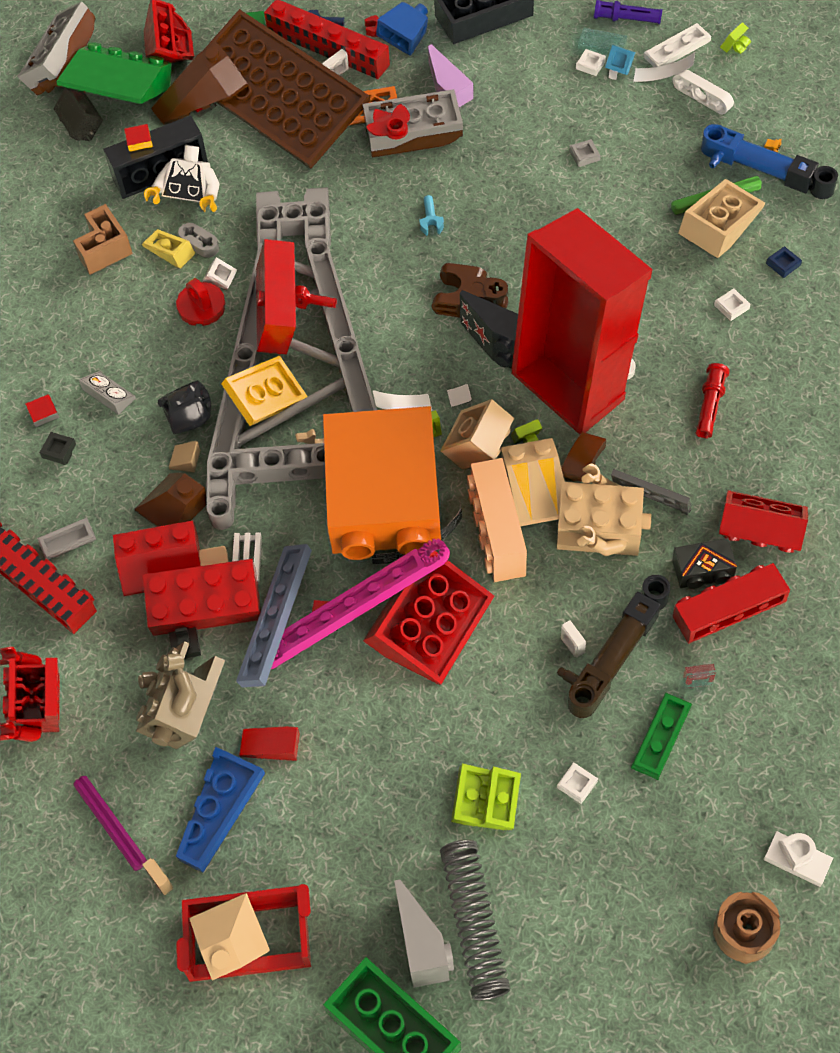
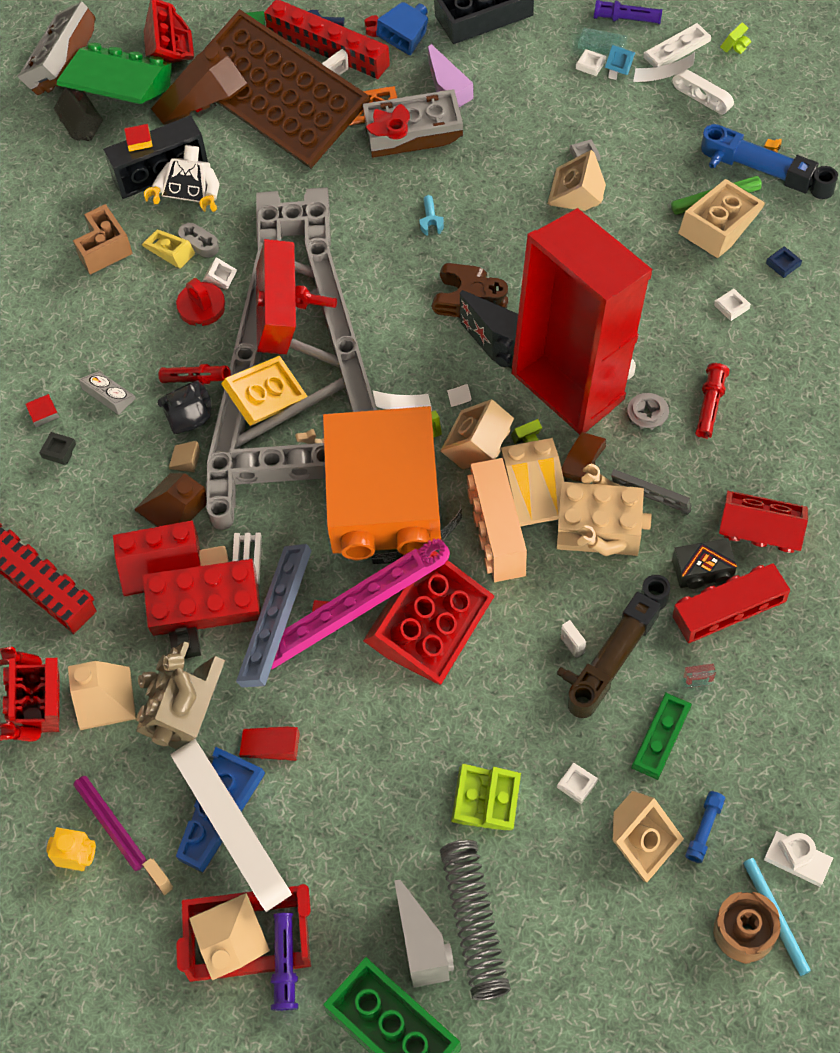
light grey tile [37,517,96,560] -> none
none -> yellow brick [47,827,96,871]
none -> tan slope [68,661,136,730]
none -> red pin [158,364,231,384]
none -> white beam [170,739,292,912]
none -> dark purple pin [270,913,299,1011]
none -> tan slope [547,150,606,211]
none -> tan slope [613,791,684,882]
none -> light grey gear [627,393,669,430]
none -> blue bar [685,791,726,863]
none -> medium azure piece [743,858,811,976]

